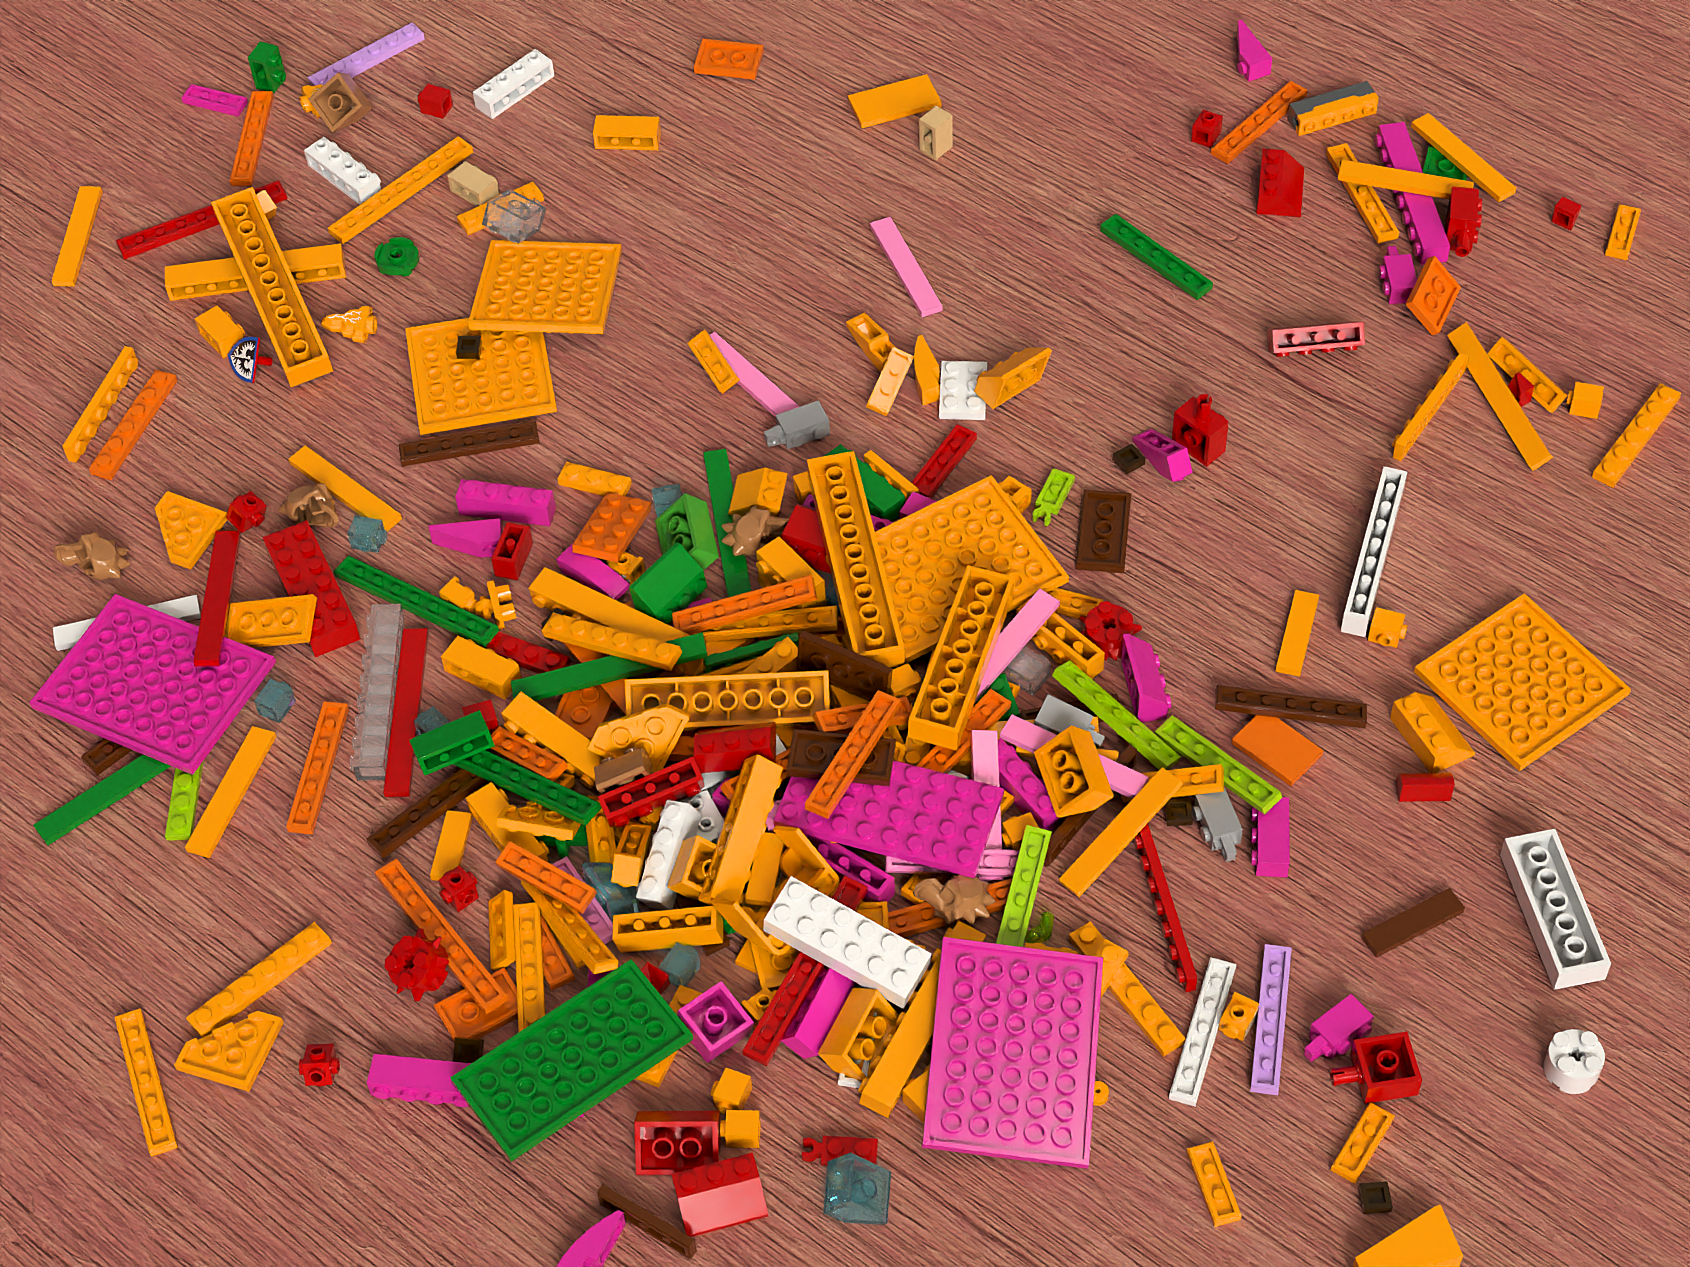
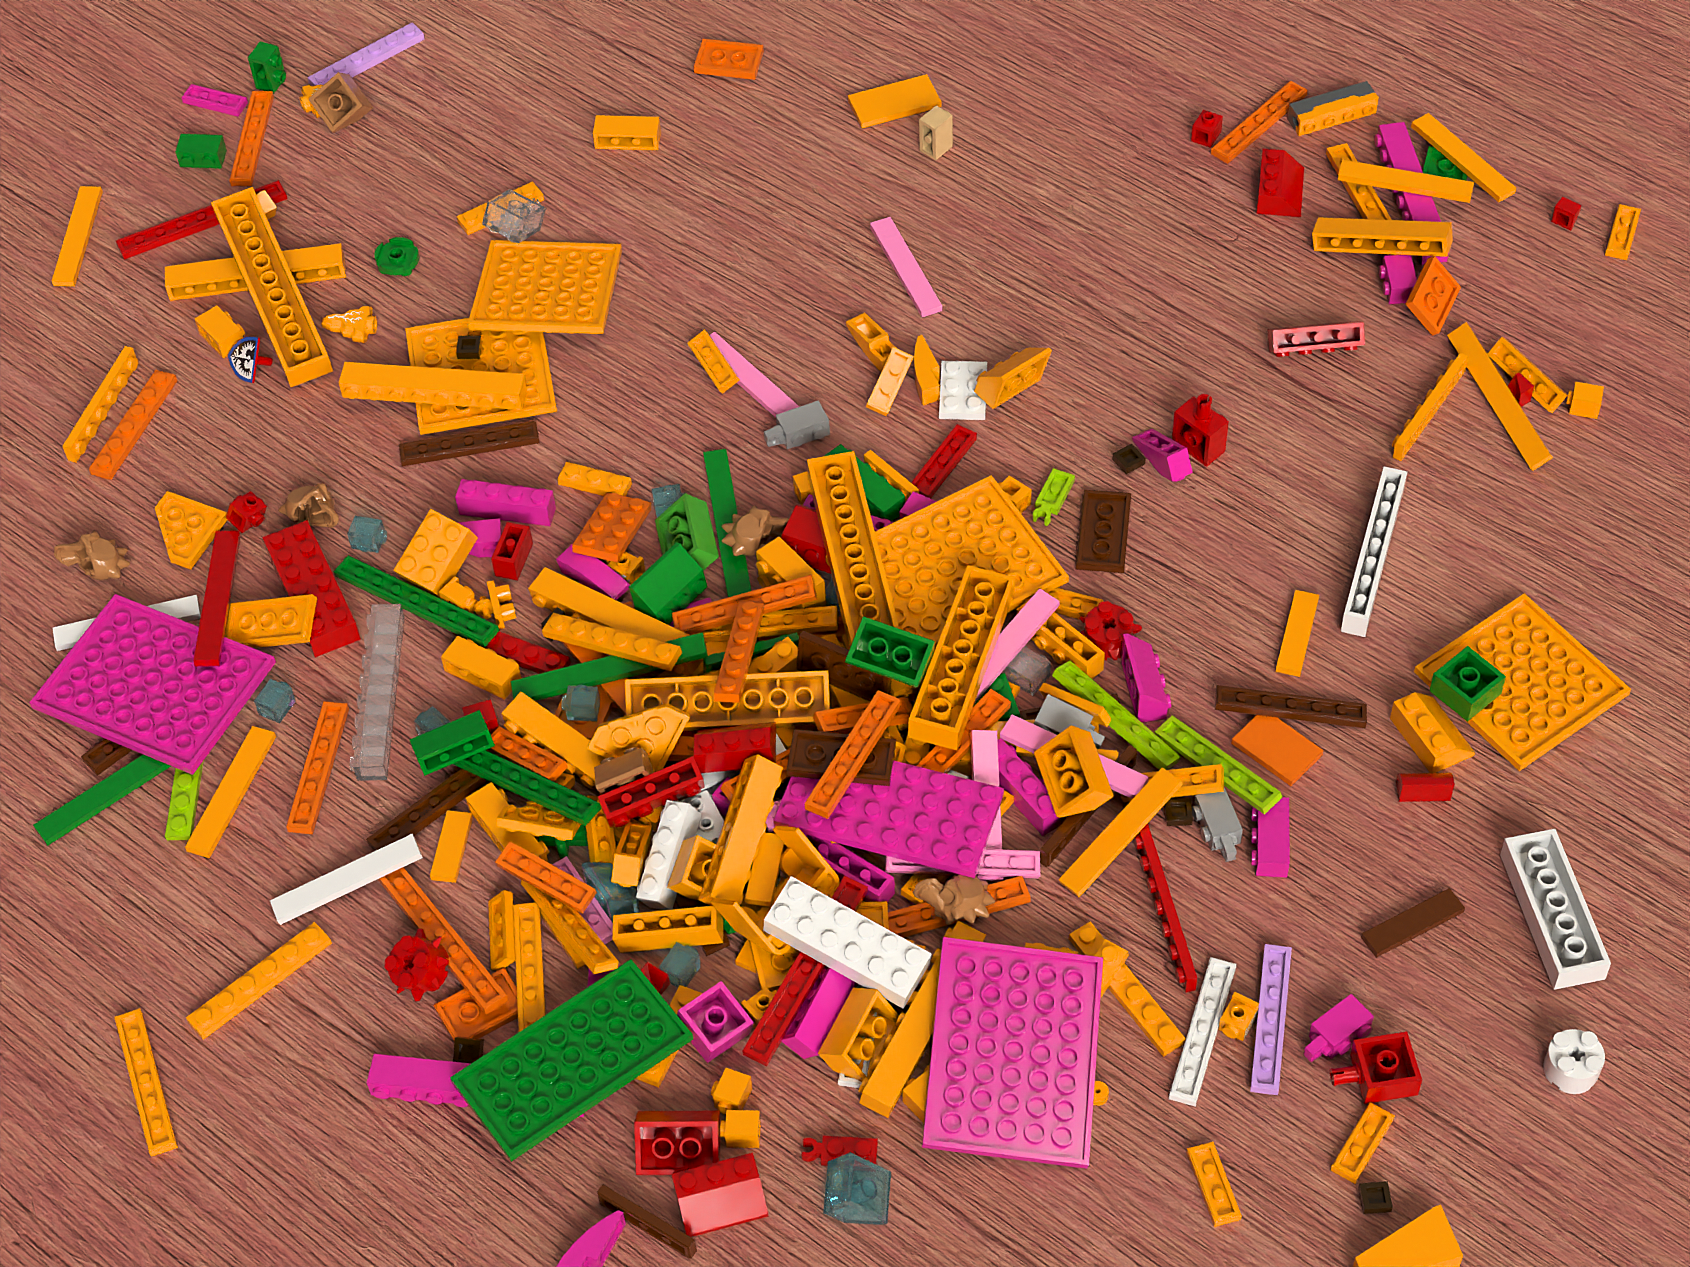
light orange plate [174,1011,284,1092] -> none
light orange tile [288,445,402,533] -> none
red brick [299,1043,340,1087] -> none
white brick [304,137,381,205] -> none
light orange plate [328,136,473,244] -> none
red tile [383,628,429,797] -> none
red brick [418,84,453,119] -> none
red brick [438,865,479,912] -> none
tan brick [448,161,499,207] -> none
white brick [473,49,554,119] -> none
orange tile [541,915,575,991] -> none
light orange slope [728,467,788,517] -> none
lime plate [996,825,1052,947] -> none
light orange brick [1001,812,1039,850] -> none
clear neon green arm [1025,912,1054,944] -> none
green plate [1100,214,1213,300] -> none
dark pink slope [1236,19,1272,82] -> none
light orange brick [1368,607,1408,648] -> none
red brick [1445,186,1483,257] -> none
light orange plate [1592,383,1681,488] -> none
none -> green brick [175,134,227,169]
none -> white tile [270,834,423,925]
none -> light orange brick [339,362,527,410]
none -> light orange brick [393,509,478,598]
none -> clear light blue brick [561,685,600,721]
none -> orange plate [714,601,764,703]
none -> green slope [845,616,935,688]
none -> light orange tile [1039,683,1111,727]
none -> light orange brick [1312,217,1453,257]
none -> green brick [1429,646,1506,722]

